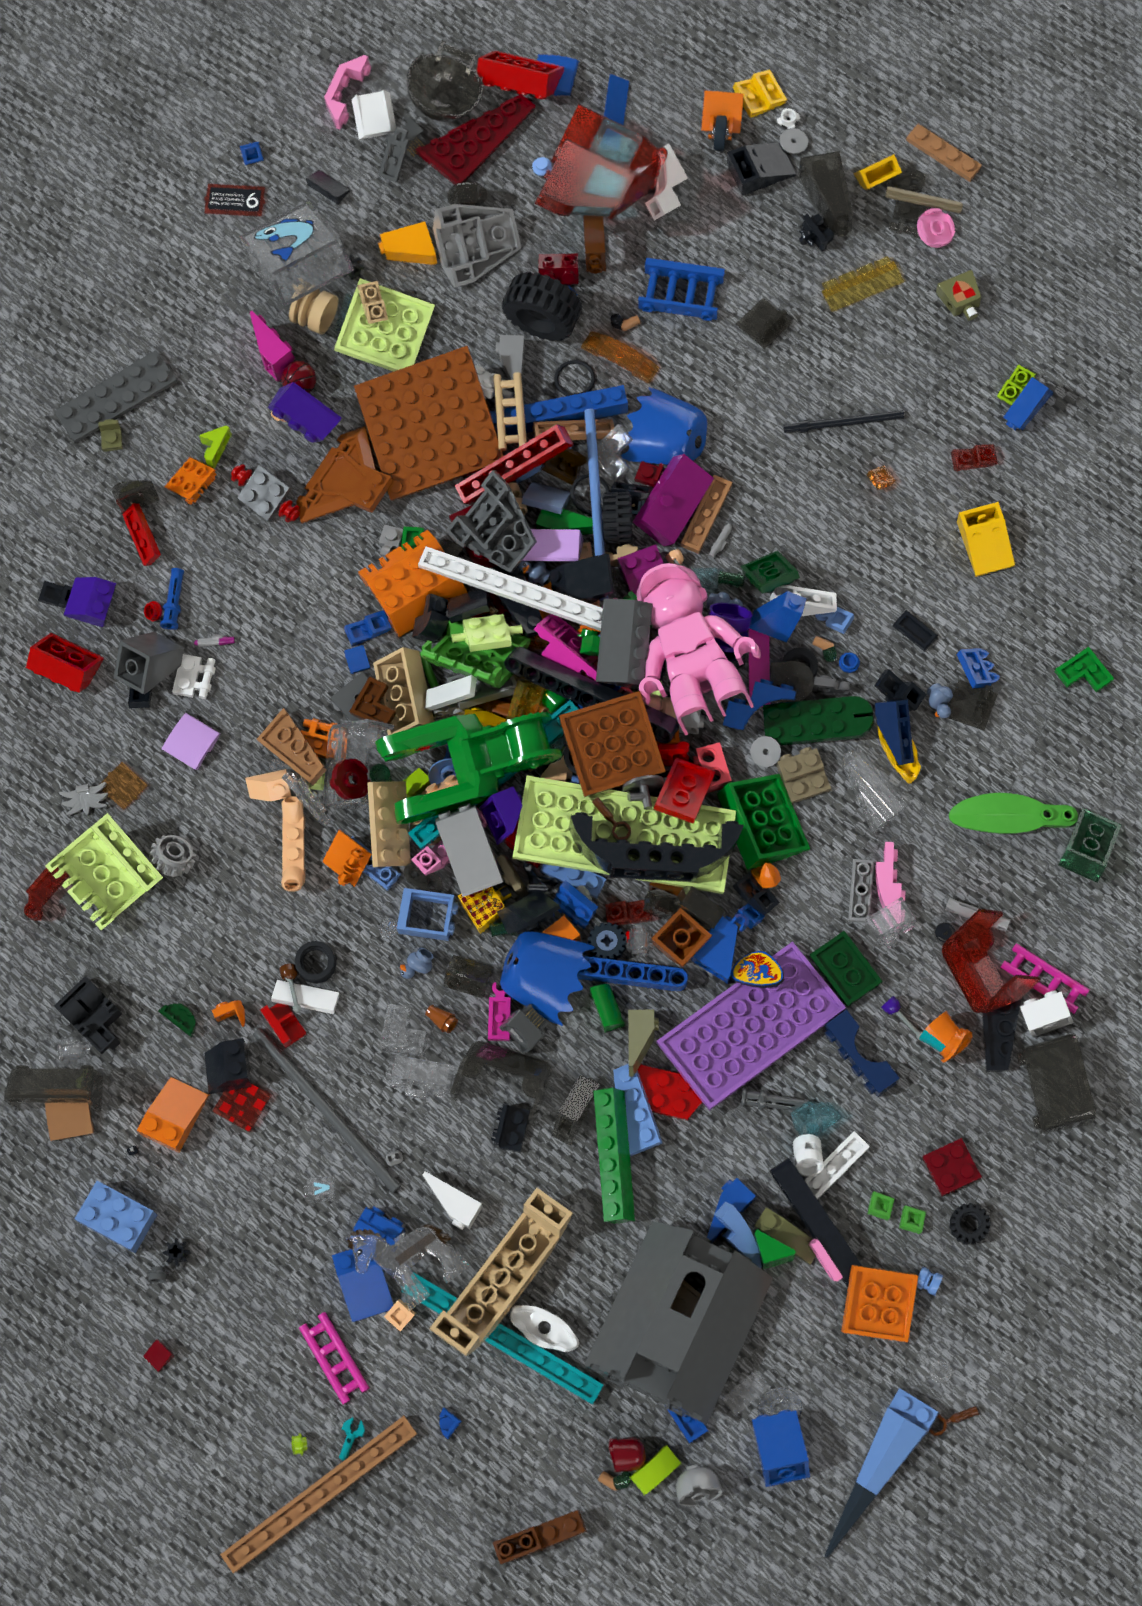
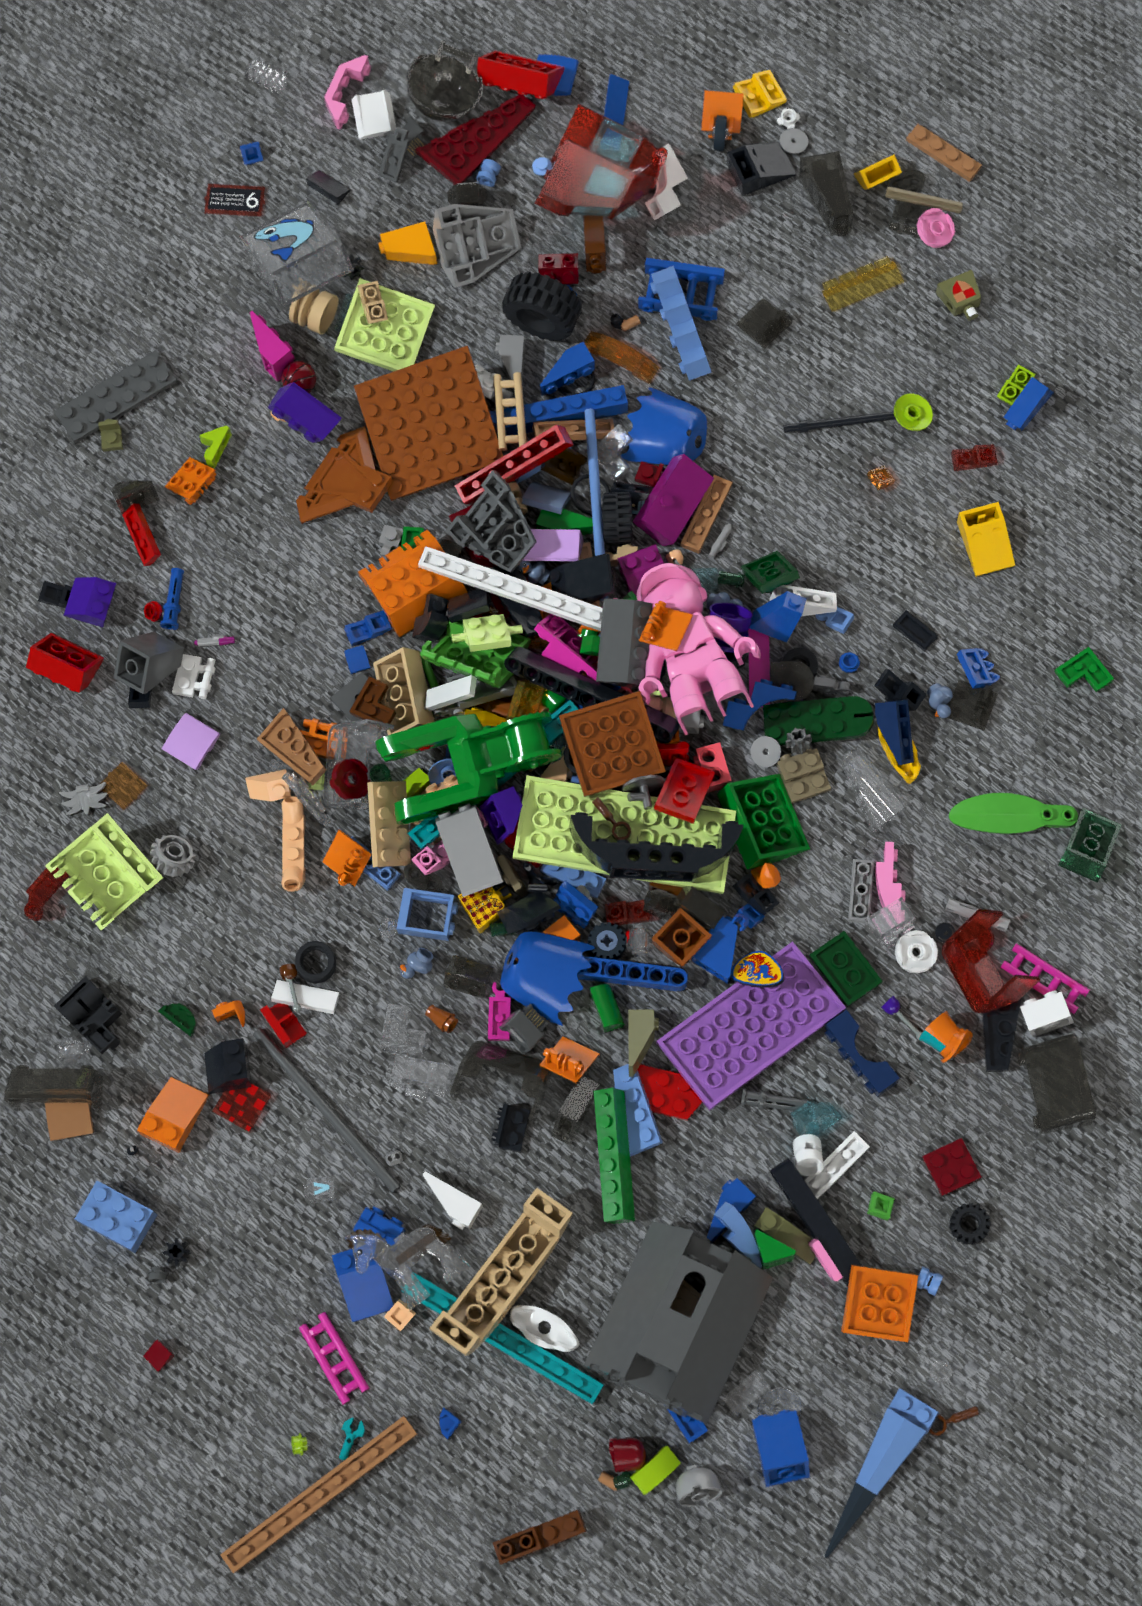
plate [231,464,300,522] -> none
black hips [799,214,834,252] -> none
arm [813,636,837,662] -> none
bright green tile [899,1205,926,1234] -> none
none -> clear piece [244,57,287,95]
none -> medium blue wheel [476,159,501,187]
none -> blue slope [540,342,595,396]
none -> orange hinge [540,1037,599,1083]
none -> orange hinge [639,601,693,651]
none -> medium blue brick [650,266,711,381]
none -> dark grey gear [785,728,812,754]
none -> lime dish [894,393,933,431]
none -> white plate [895,930,938,974]

